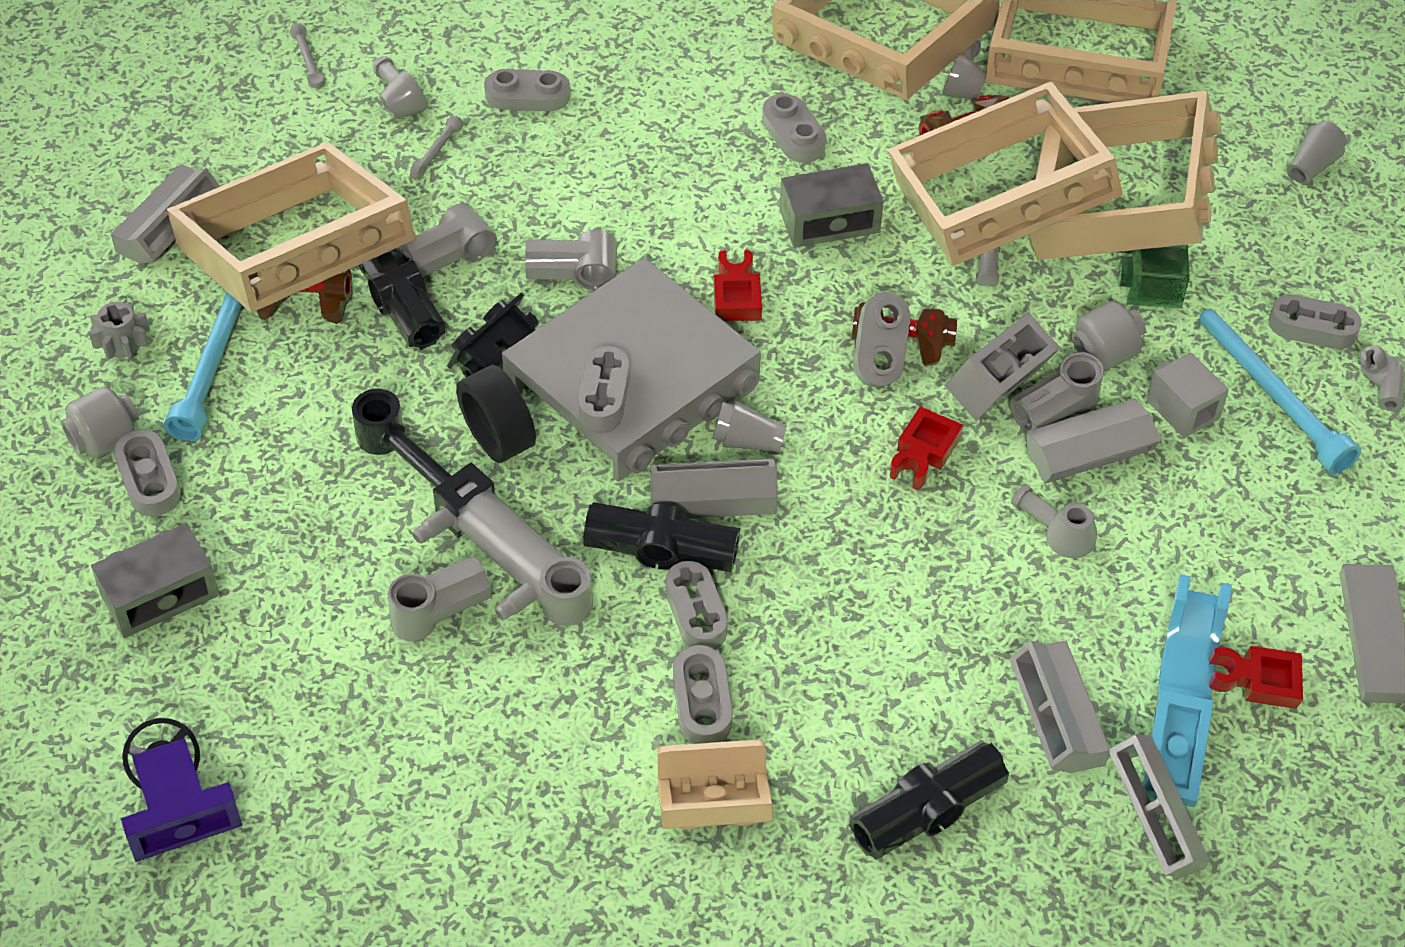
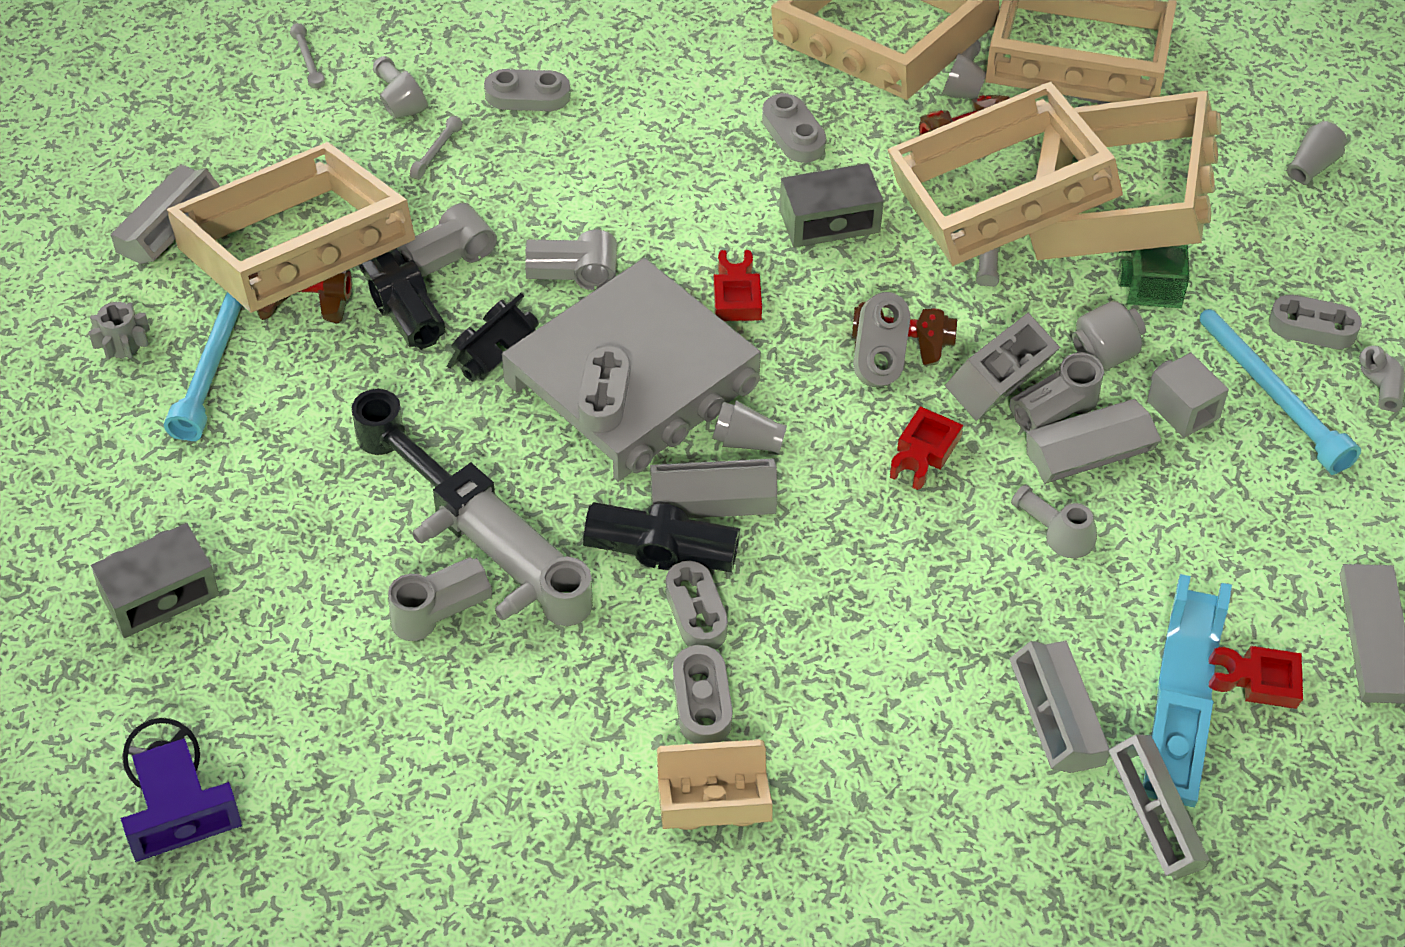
light grey head [60,387,139,459] -> none
light grey plate [114,429,181,516] -> none
black tyre [456,364,536,463] -> none
black piece [849,740,1009,860] -> none

